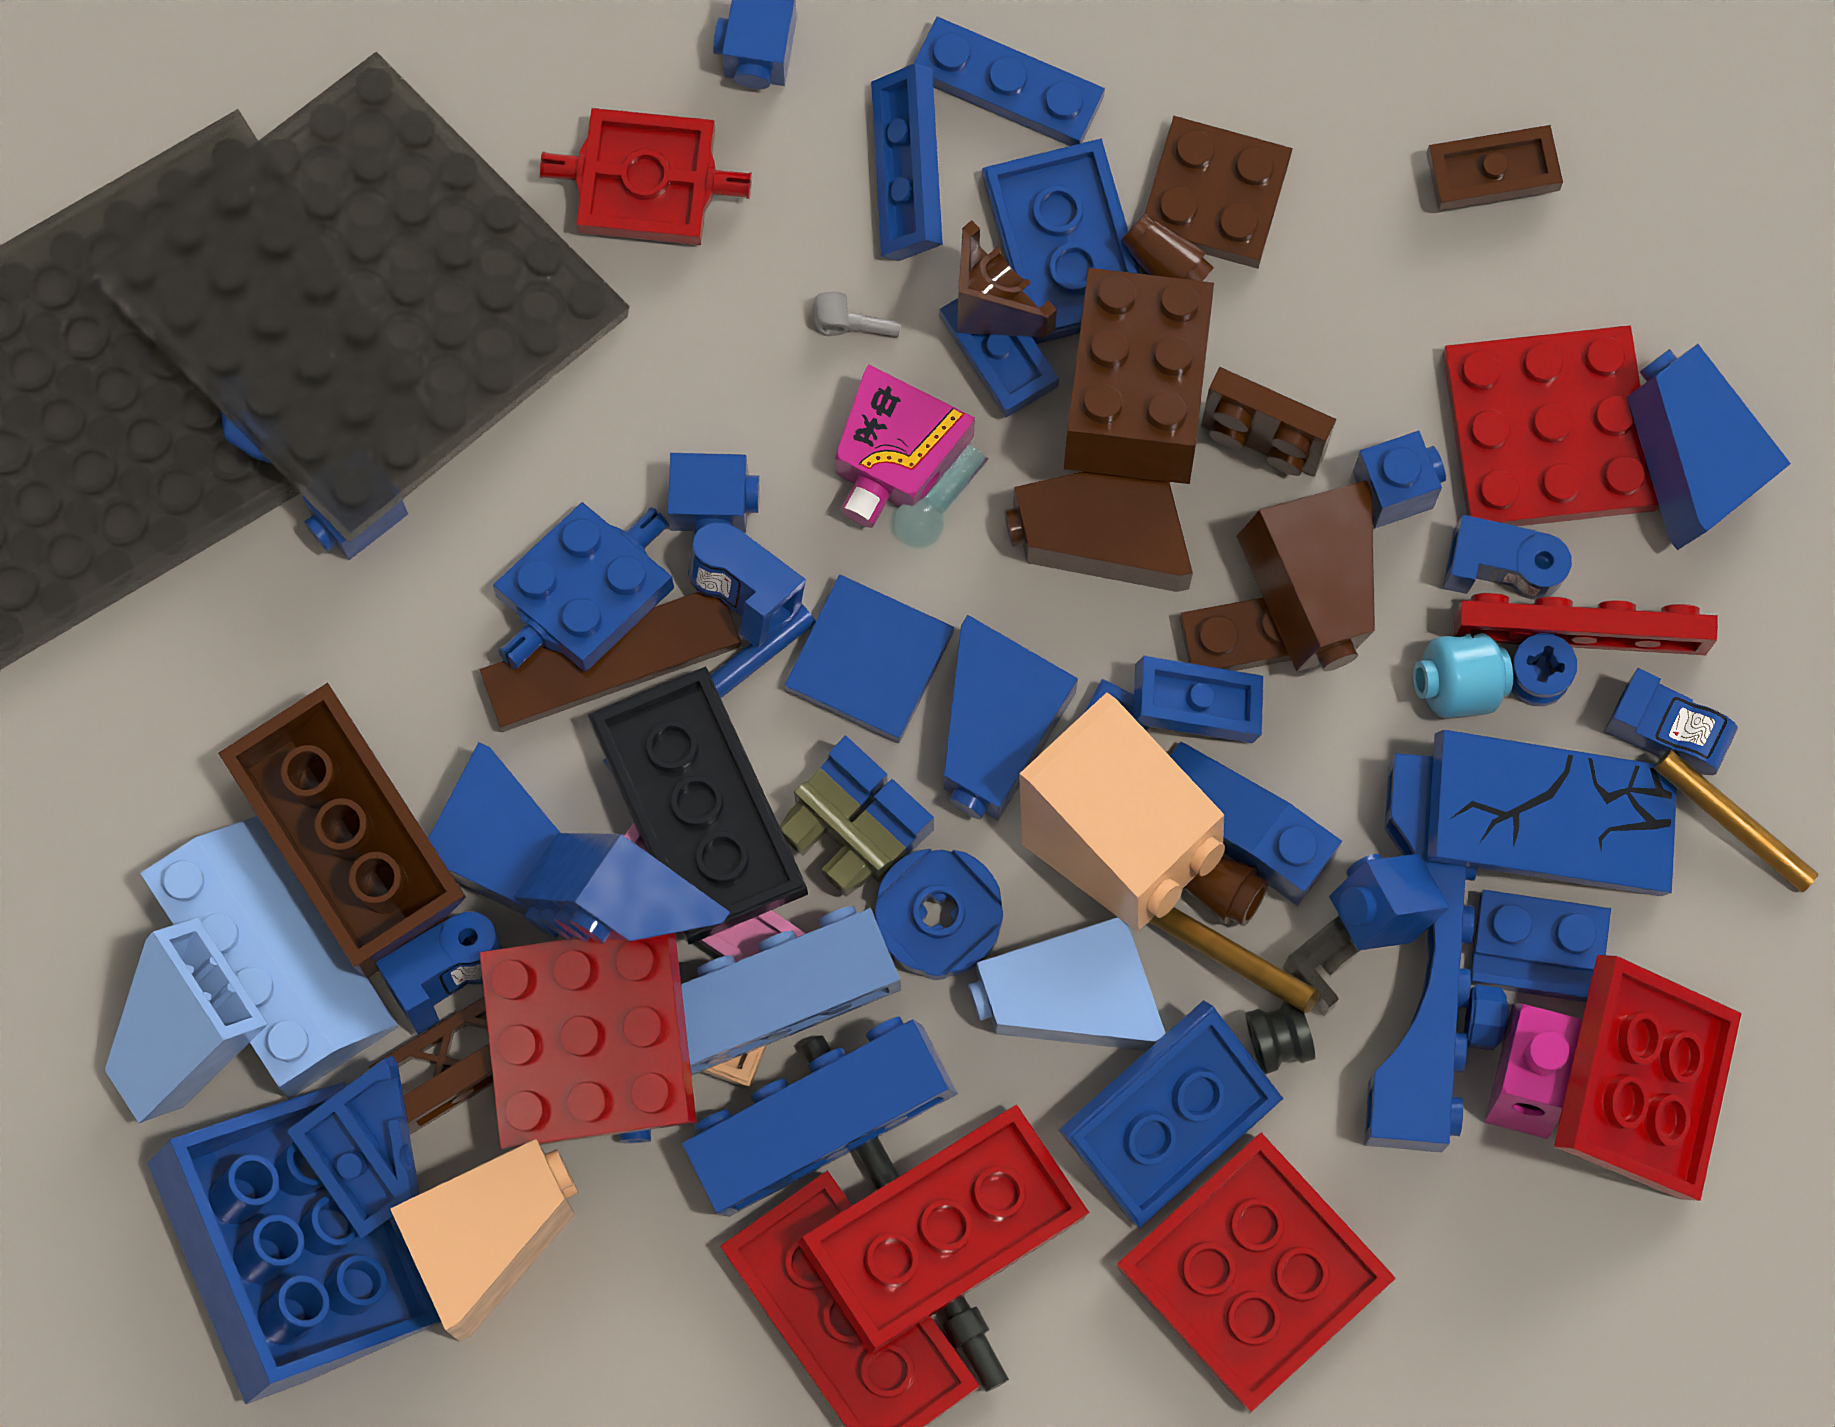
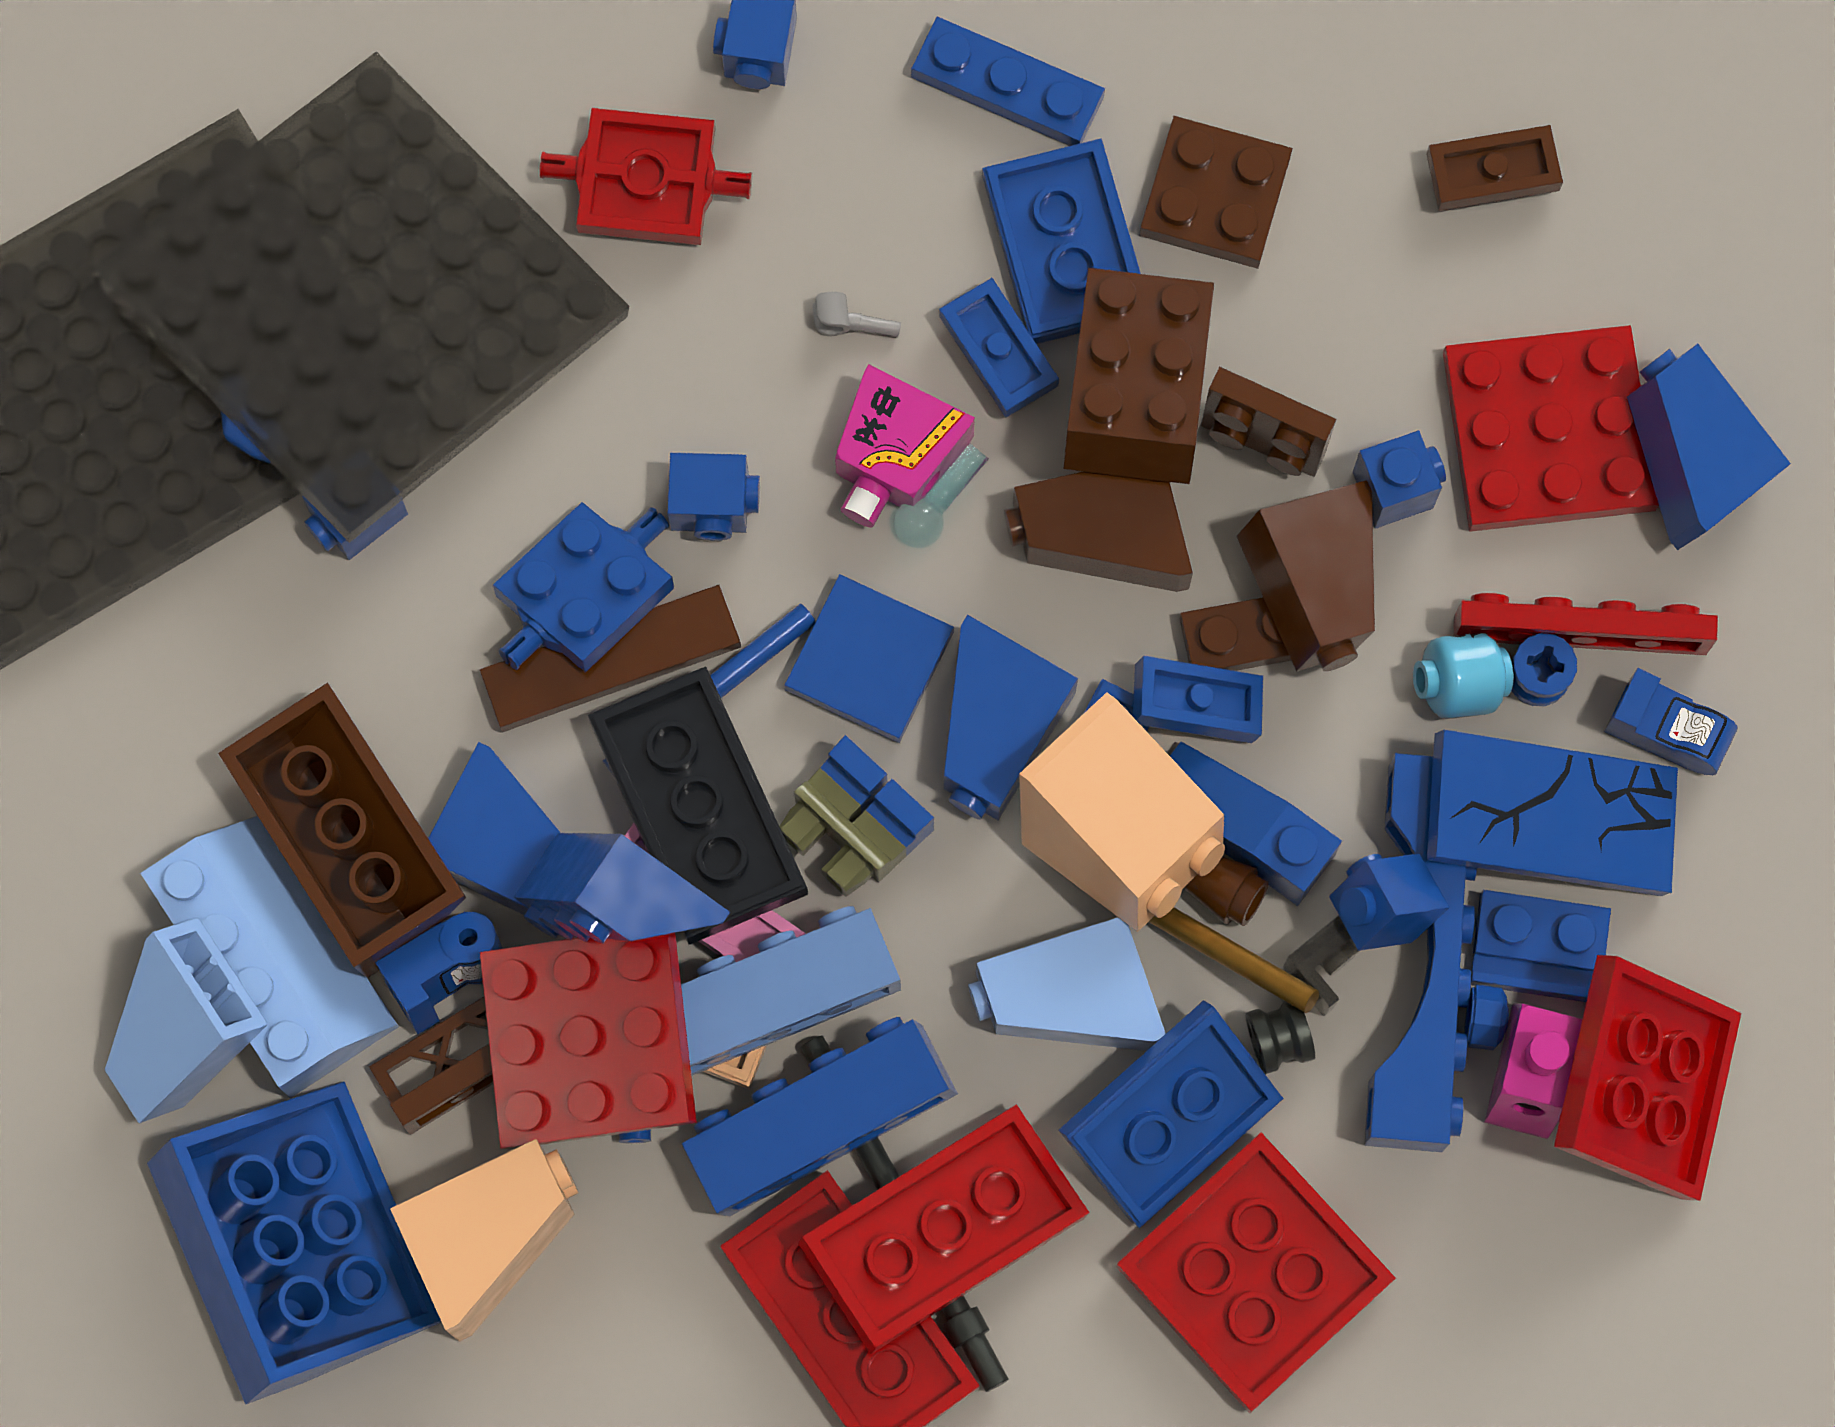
blue wing [287,1056,420,1239] -> none
blue leg [688,522,806,649] -> none
blue plate [871,63,943,261] -> none
blue plate [875,849,1003,980] -> none
reddish brown slope [957,220,1057,337] -> none
reddish brown cone [1120,213,1214,281] -> none
blue leg [1442,515,1572,599] -> none
pearl gold bar [1654,749,1819,893] -> none

